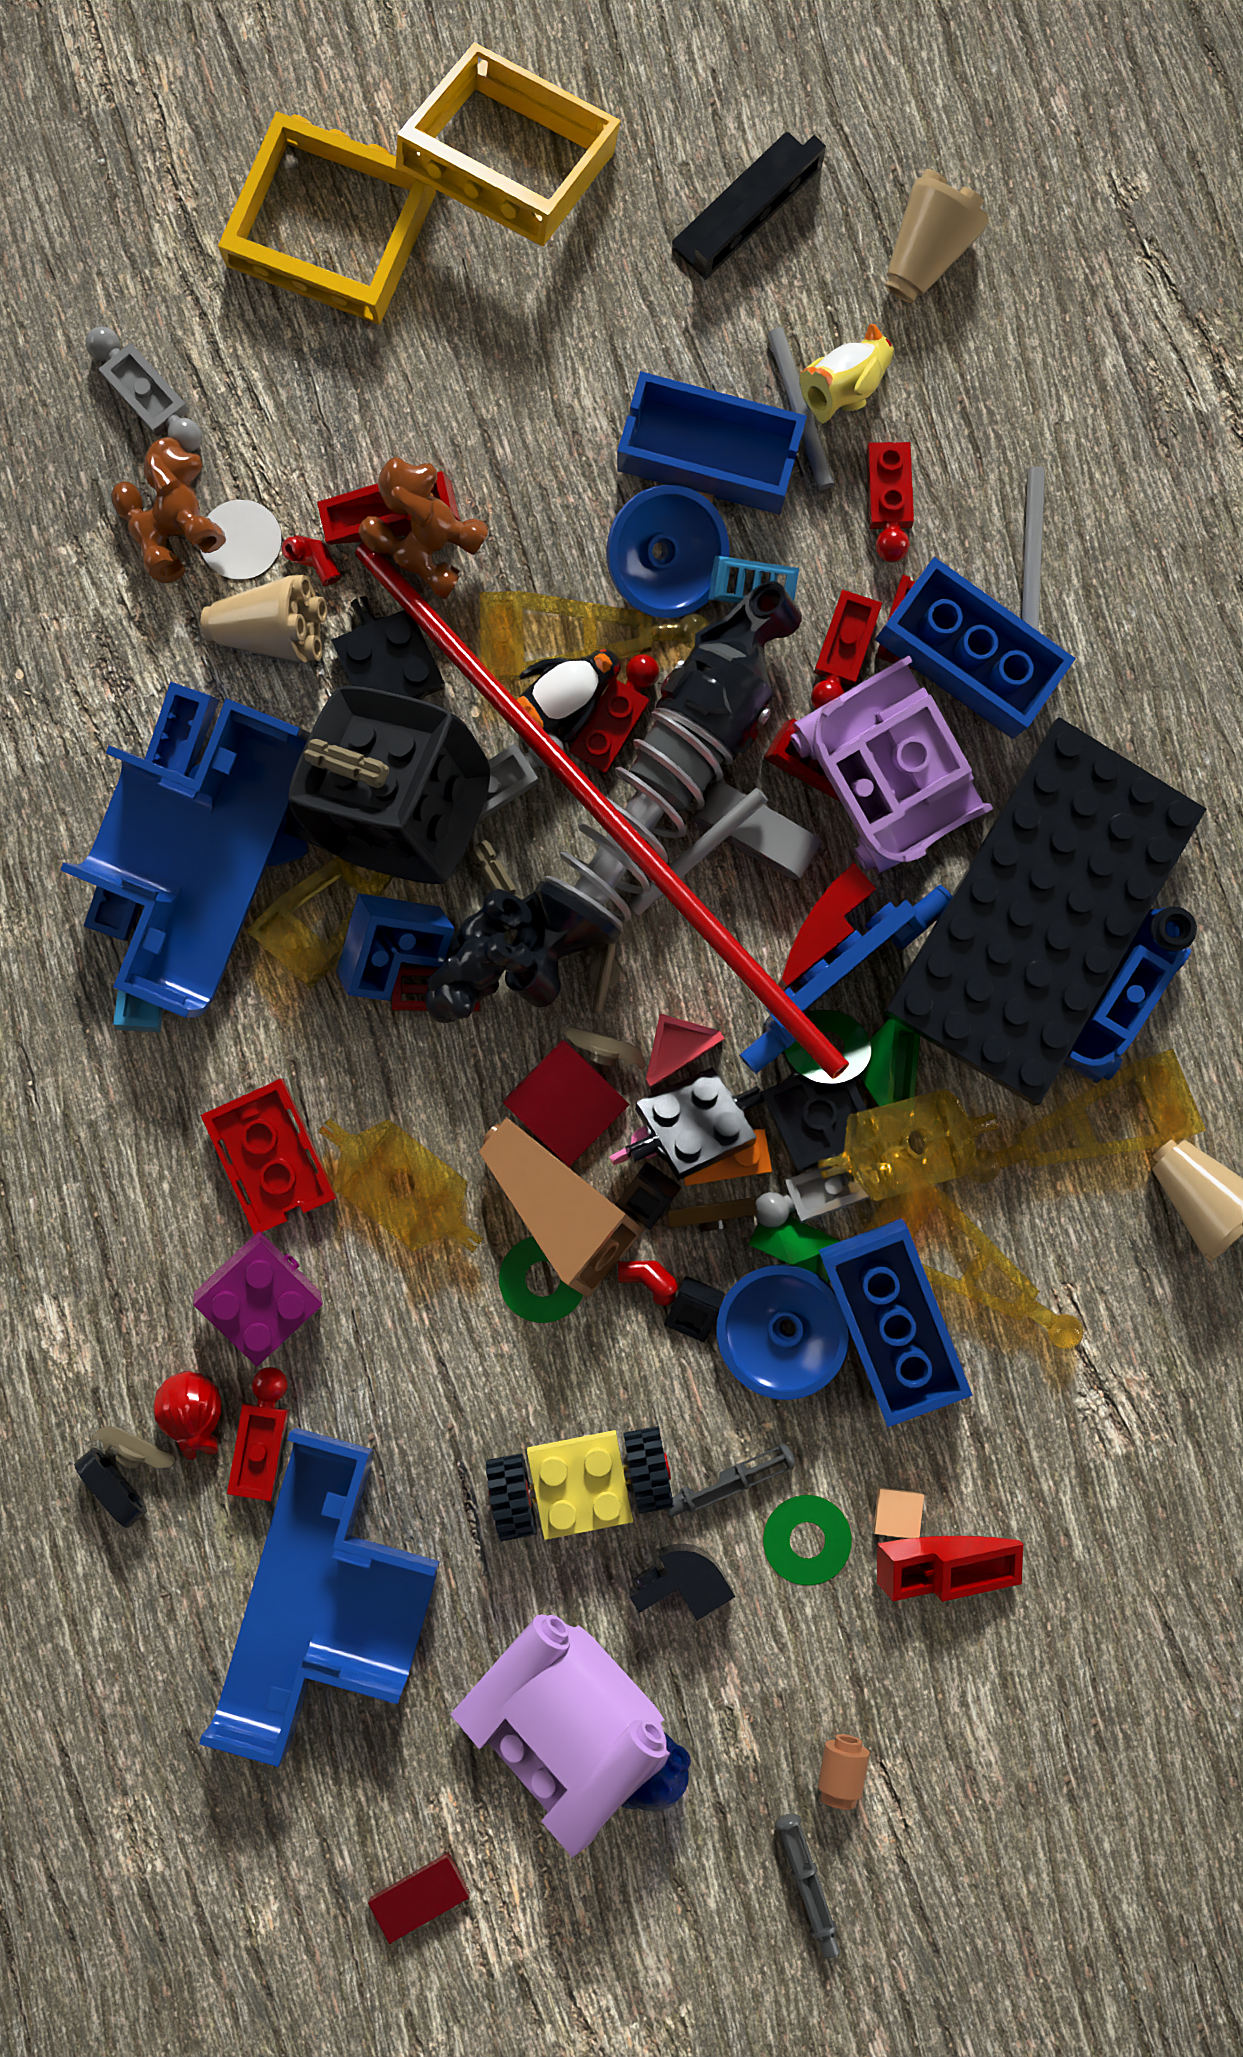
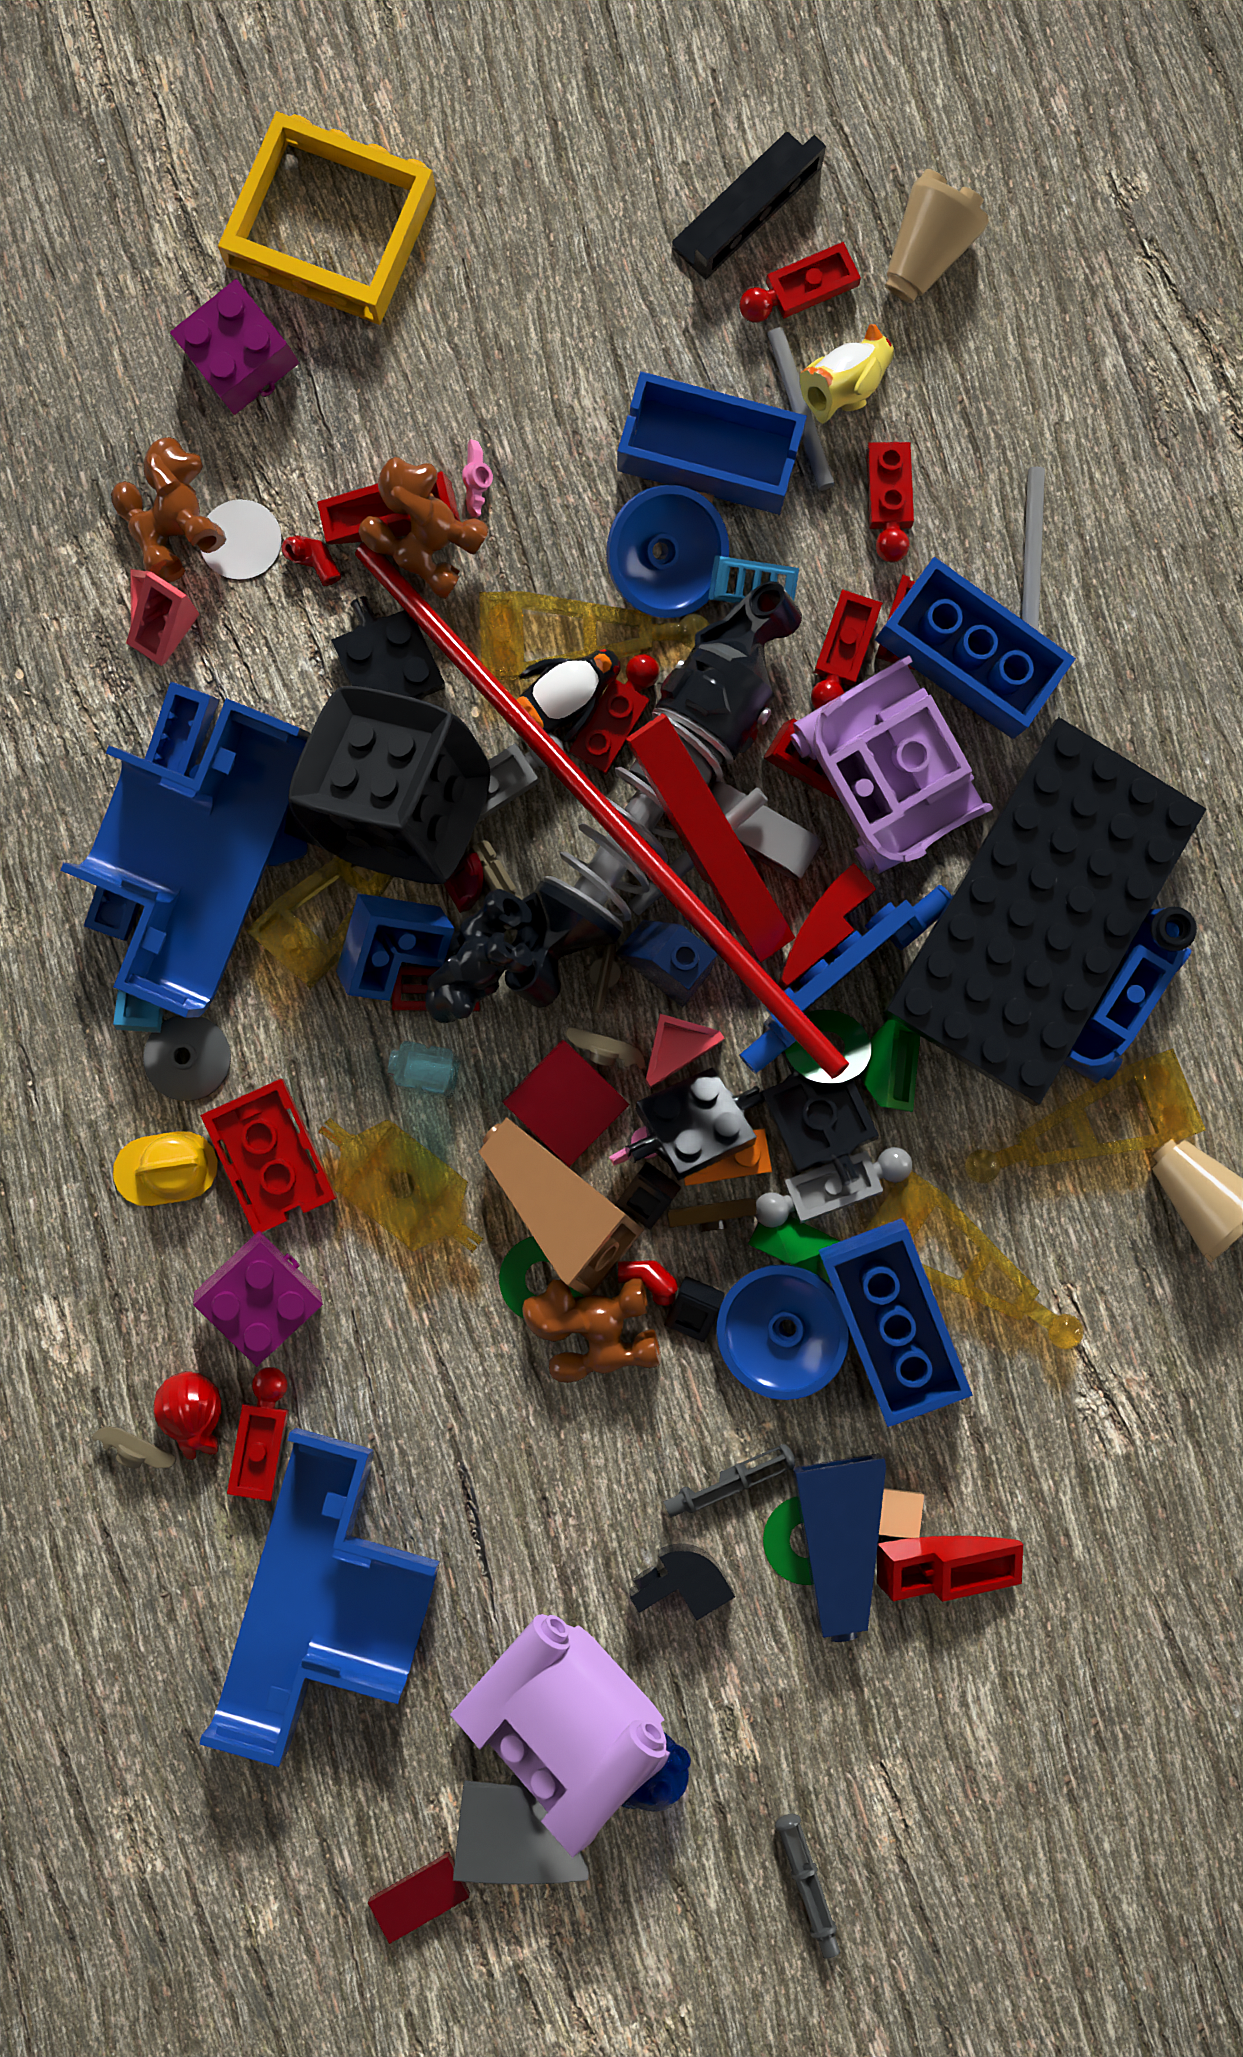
black beam [74,1447,147,1528] -> none
light grey plate [86,326,202,453] -> none
tan cone [200,575,327,663] -> none
dark tan axle [304,739,389,788] -> none
yellow window [395,42,621,247] -> none
plate [486,1426,674,1542] -> none
clear yellow plate [818,1089,998,1202] -> none
nougat brick [818,1734,870,1810] -> none
none -> yellow piece [113,1131,218,1206]
none -> coral slope [126,569,200,666]
none -> dark grey dish [143,1015,231,1101]
none -> magenta brick [170,279,299,415]
none -> clear light blue brick [387,1041,461,1099]
none -> dark red tile [444,852,483,913]
none -> dark grey slope [453,1775,589,1884]
none -> bright pink piece [462,439,493,518]
none -> dark orange animal [522,1278,661,1383]
none -> dark blue slope [616,920,718,1008]
none -> red slope [626,713,796,963]
none -> red plate [739,242,861,323]
none -> dark blue slope [792,1453,886,1642]

